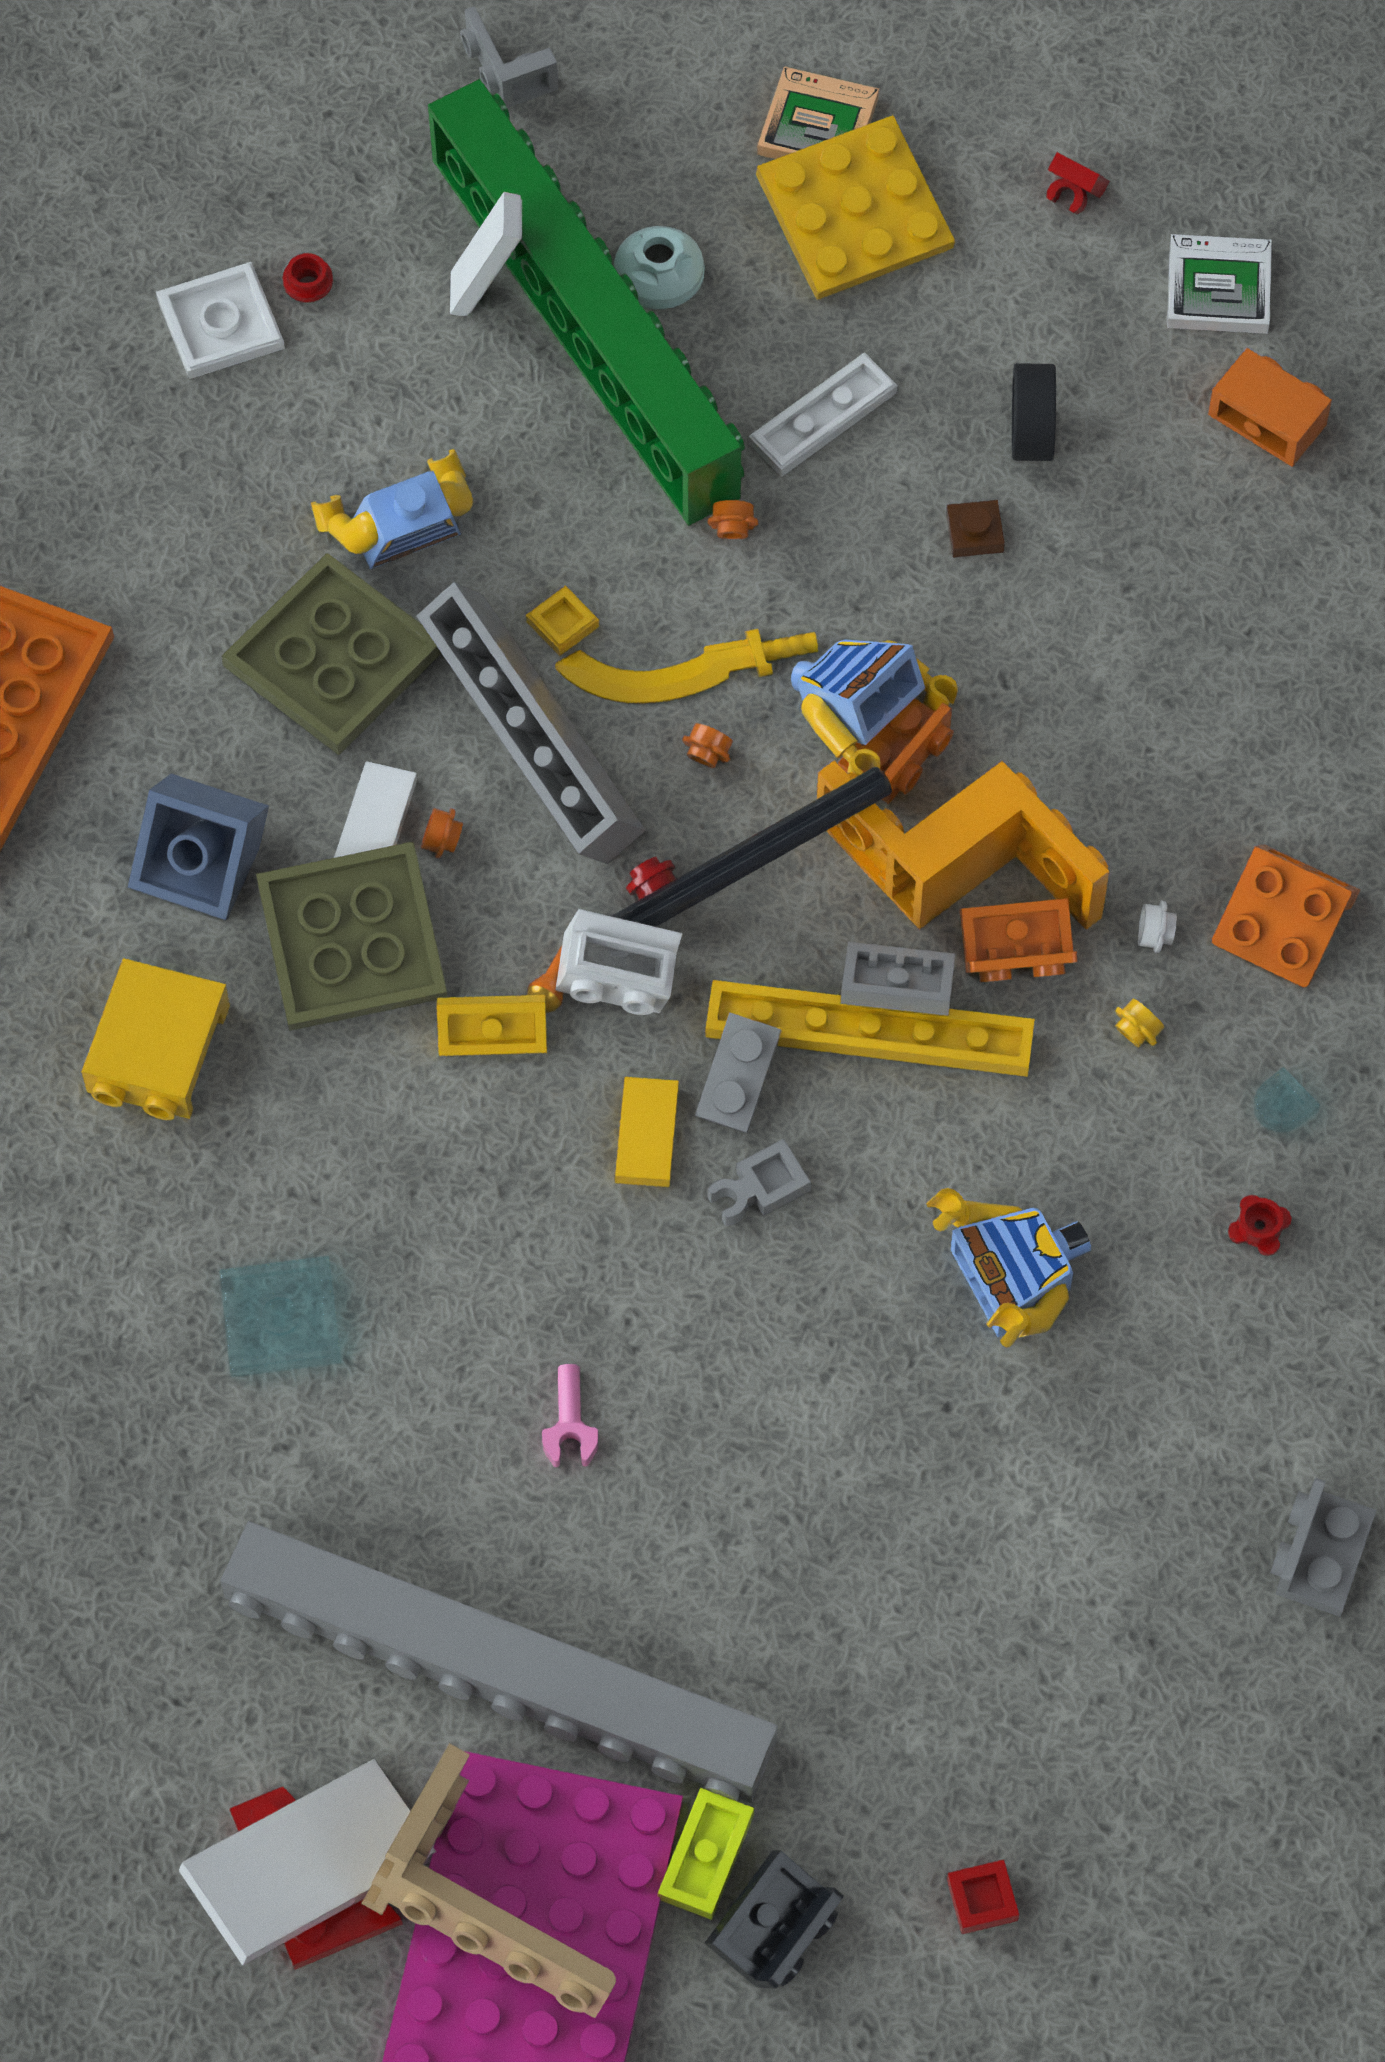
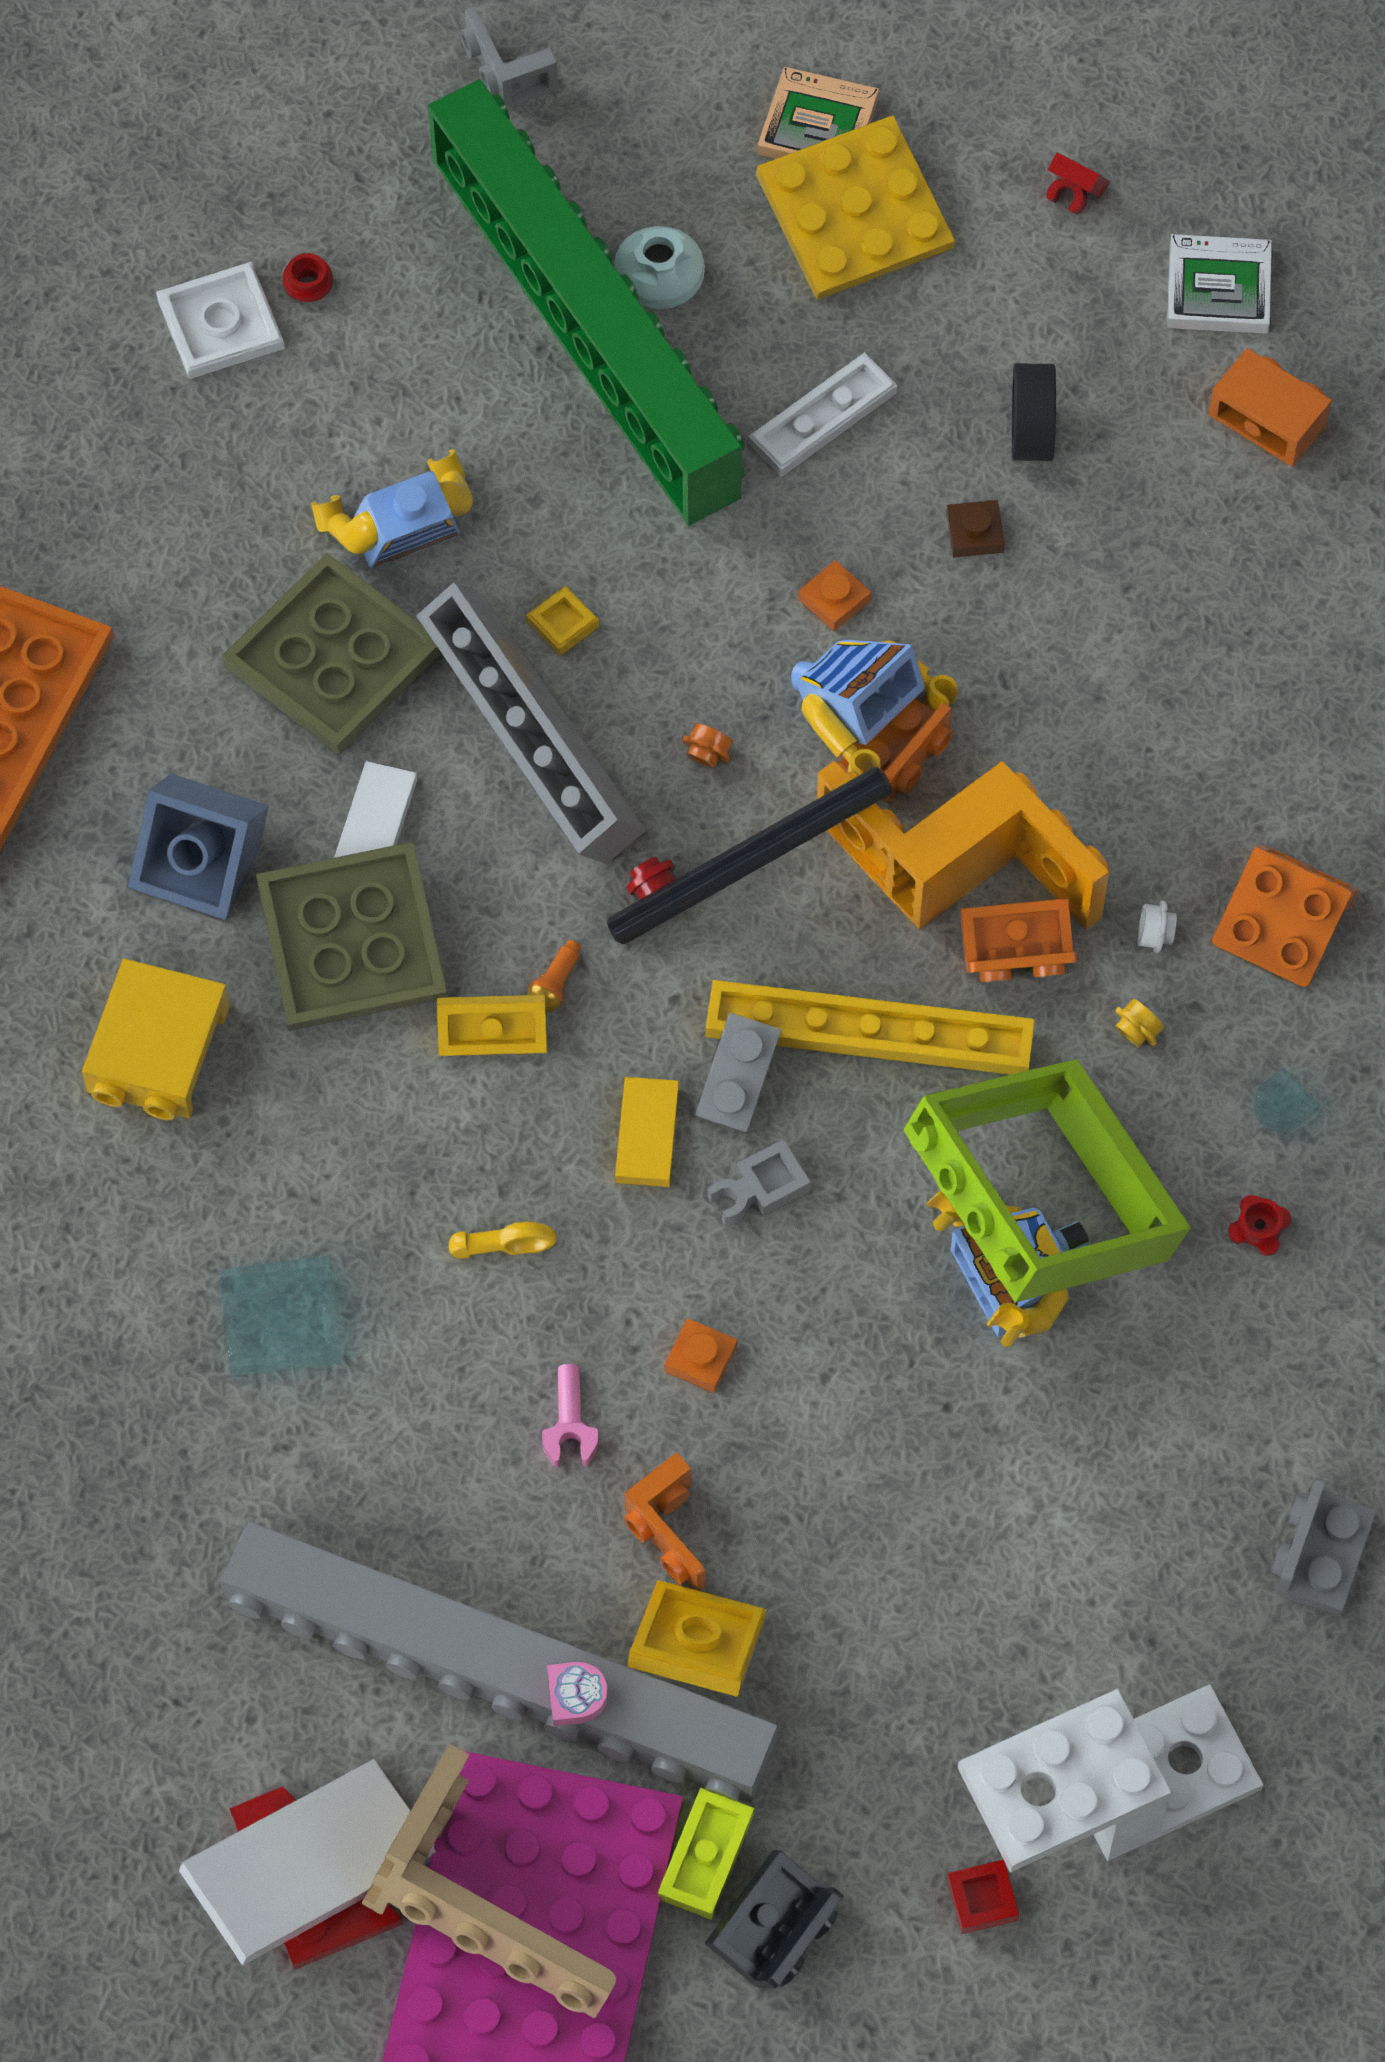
orange plate [421,808,463,858] -> none
white tile [450,192,522,316] -> none
yellow sword [555,628,819,703] -> none
white window [556,909,682,1015] -> none
orange plate [707,500,759,539] -> none
light grey bracket [840,942,955,1016] -> none
none -> yellow piece [448,1221,557,1259]
none -> tile [547,1662,608,1727]
none -> orange bracket [623,1452,706,1591]
none -> yellow tile [627,1580,767,1697]
none -> orange plate [664,1318,738,1393]
none -> orange plate [798,560,872,631]
none -> lime window [903,1059,1191,1303]
none -> white bracket [958,1684,1263,1873]

